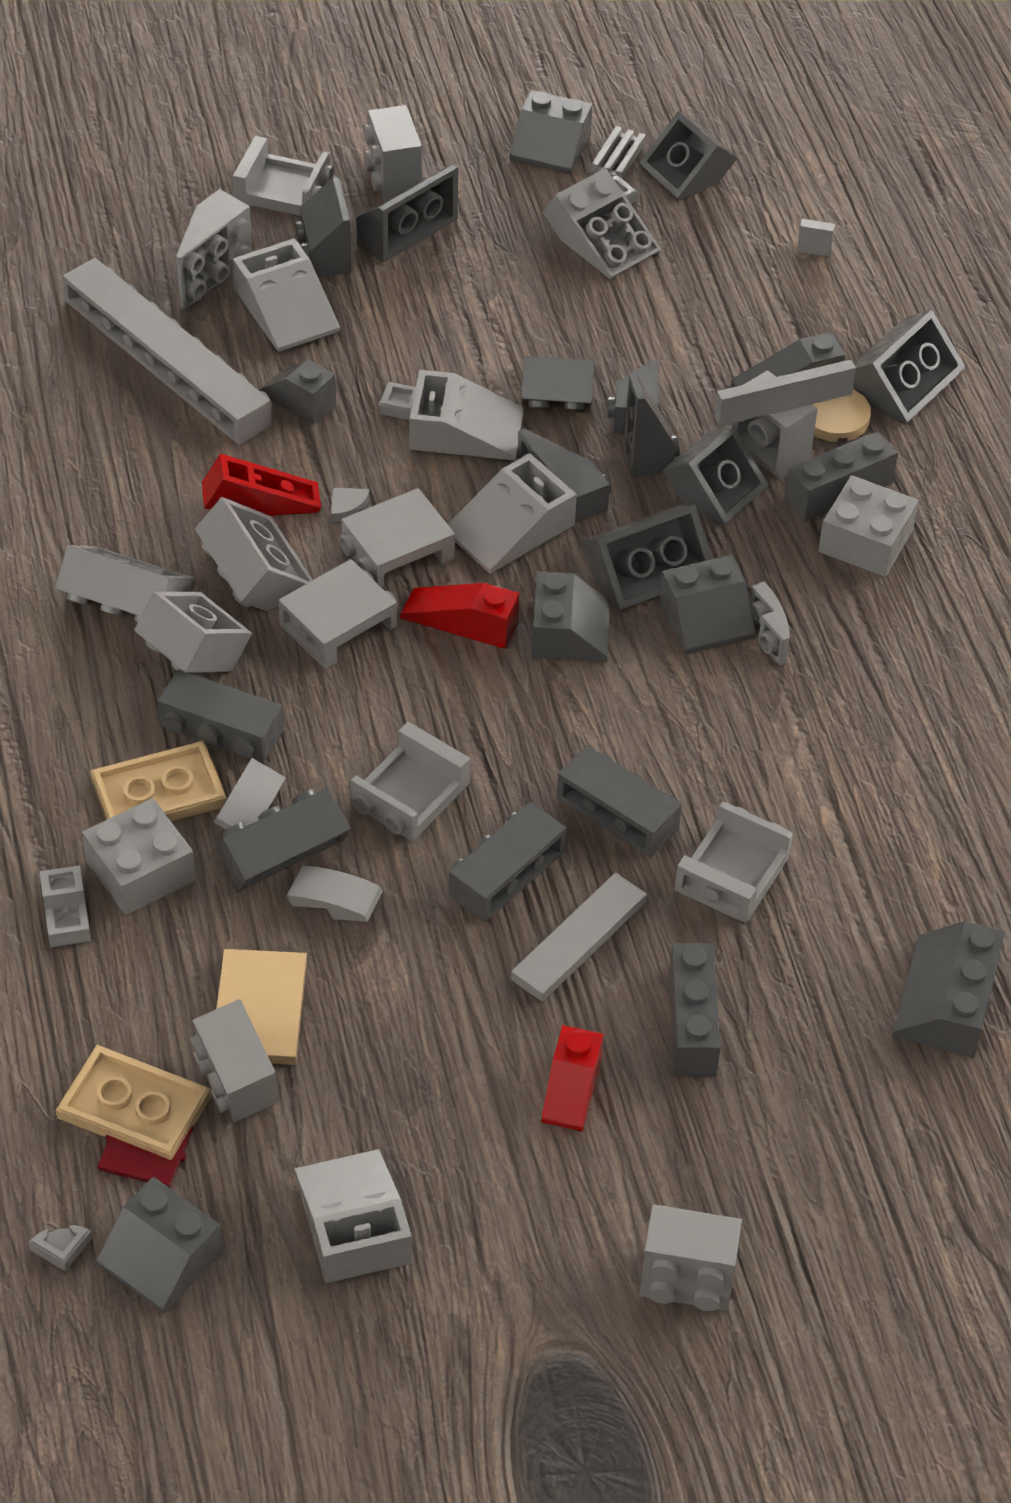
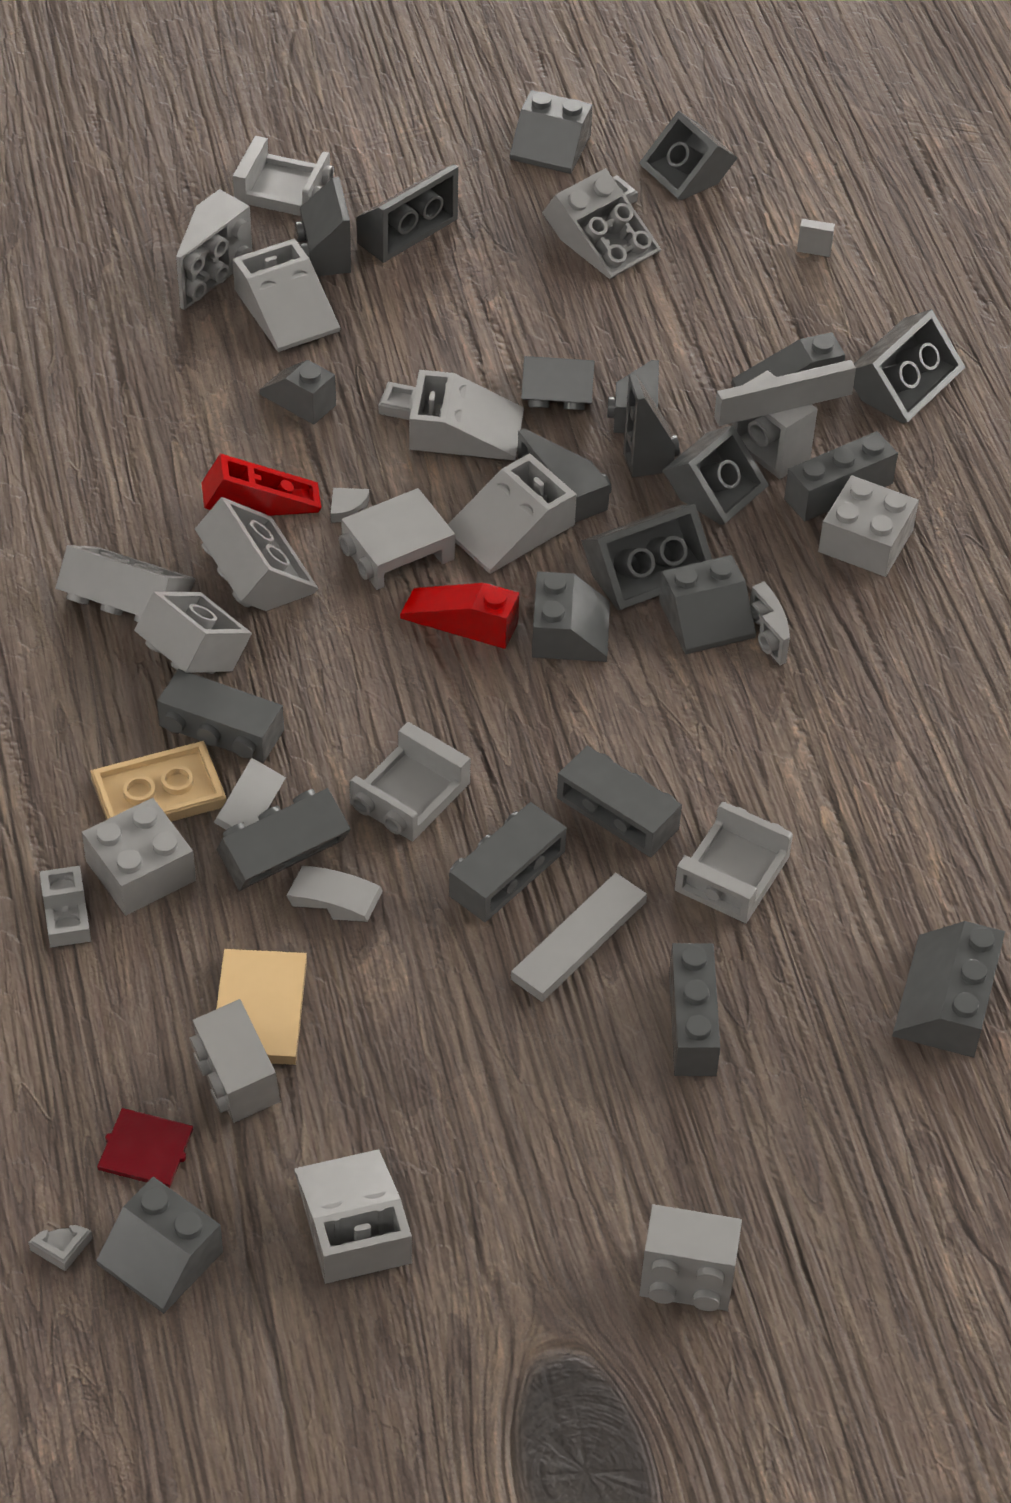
tan tile [56,1045,211,1160] -> none
light grey brick [62,258,272,446] -> none
light grey panel [278,559,398,669] -> none
light grey brick [363,105,422,202] -> none
red slope [541,1025,604,1132] -> none
light grey tile [591,126,646,179] -> none
tan tile [813,389,871,442] -> none

